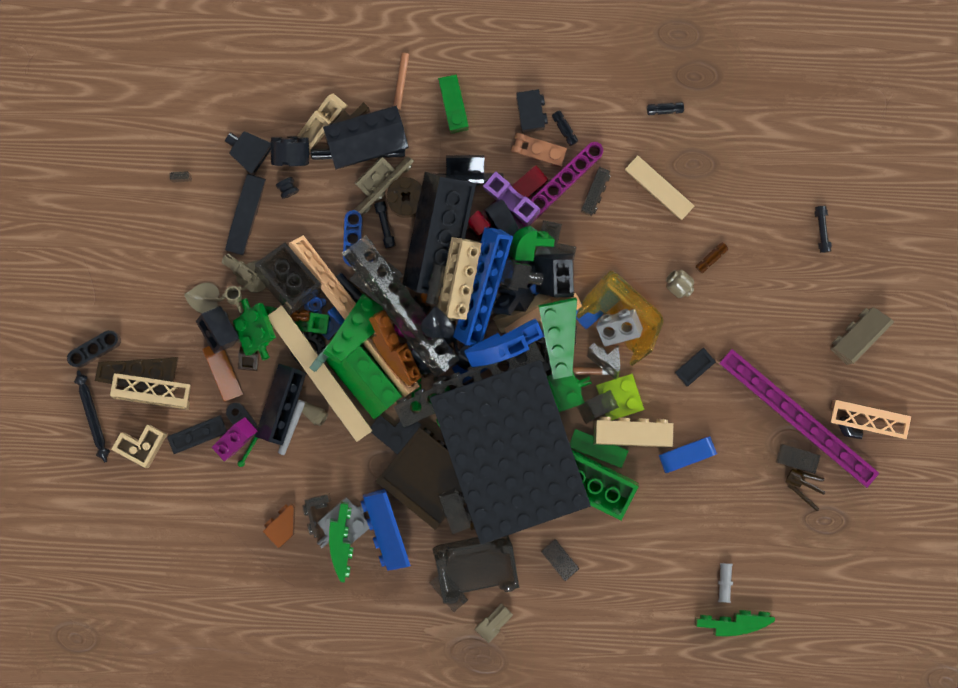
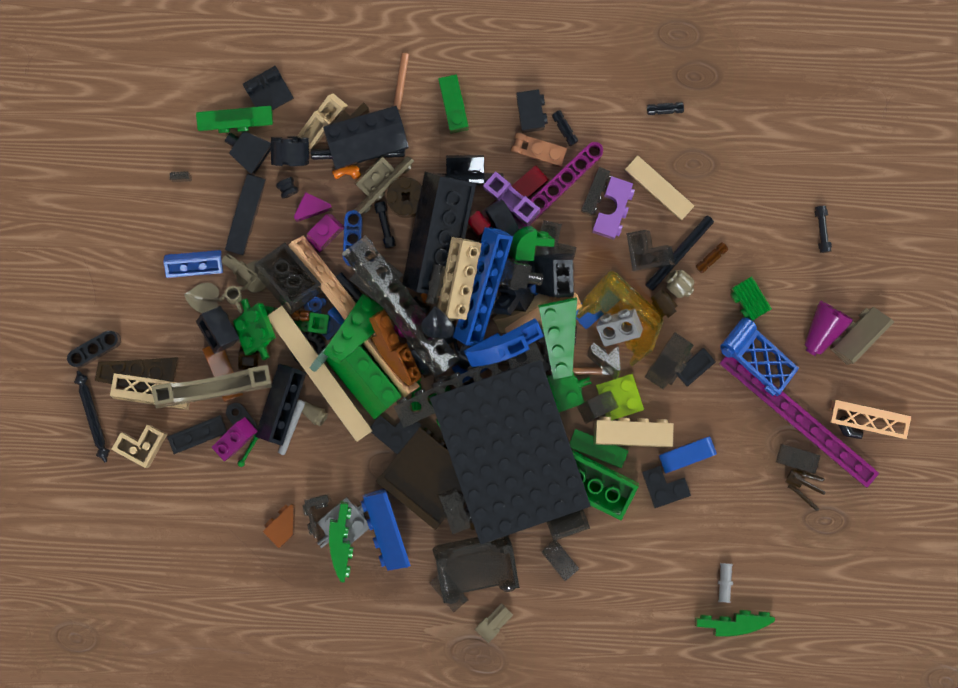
none -> dark tan arch [151,365,271,408]
none -> blue slope [163,250,223,278]
none -> green bracket [196,106,273,133]
none -> black hinge [243,66,294,111]
none -> magenta slope [294,193,333,222]
none -> magenta torso [306,214,344,253]
none -> orange arm [332,165,361,180]
none -> clear smoke slope [546,509,590,541]
none -> medium lavender arch [592,176,635,240]
none -> clear smoke brick [626,230,675,272]
none -> black plate [642,466,691,508]
none -> black axle [645,215,714,291]
none -> clear smoke brick [645,332,694,390]
none -> dark brown brick [651,289,678,318]
none -> blue piece [720,317,799,396]
none -> green brick [730,276,772,321]
none -> magenta cone [804,301,853,356]

